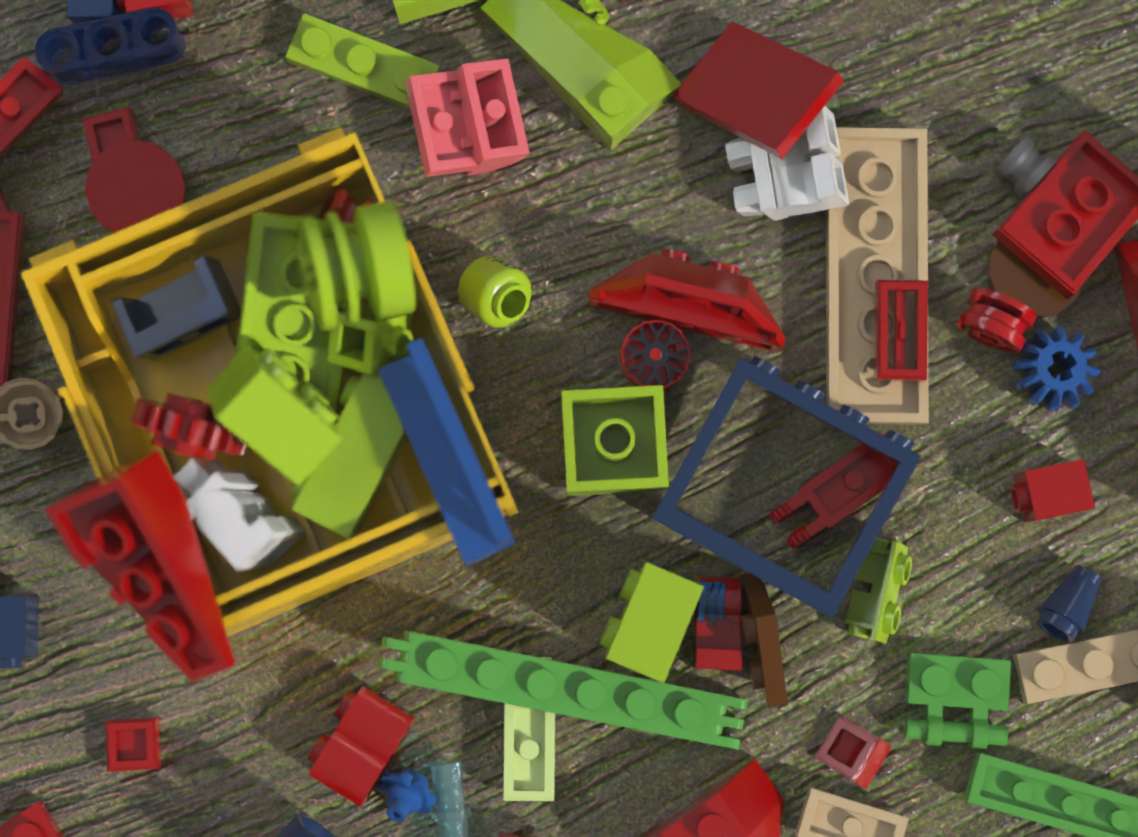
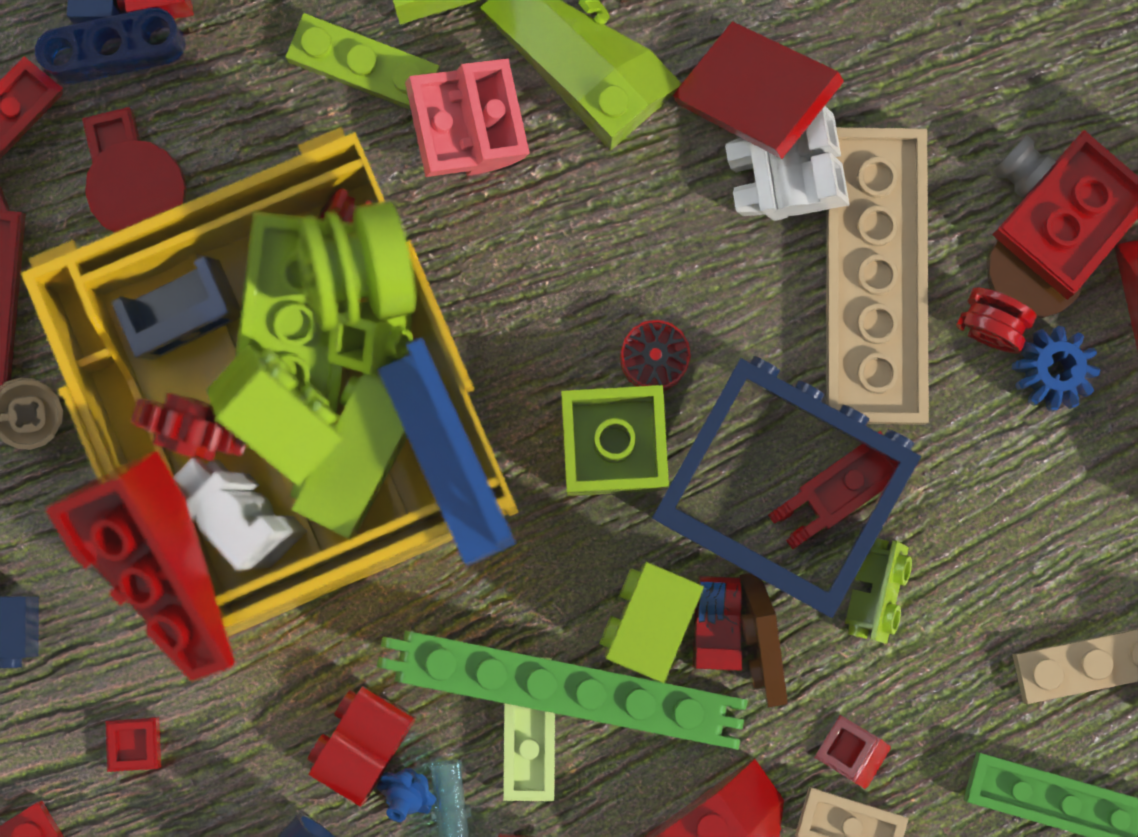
lime head [458,255,532,328] -> none
red wedge [588,249,786,353] -> none
red tile [874,279,928,382] -> none
bright green plate [904,652,1011,750] -> none
red brick [1010,459,1095,523] -> none
dark blue cone [1036,565,1102,643] -> none

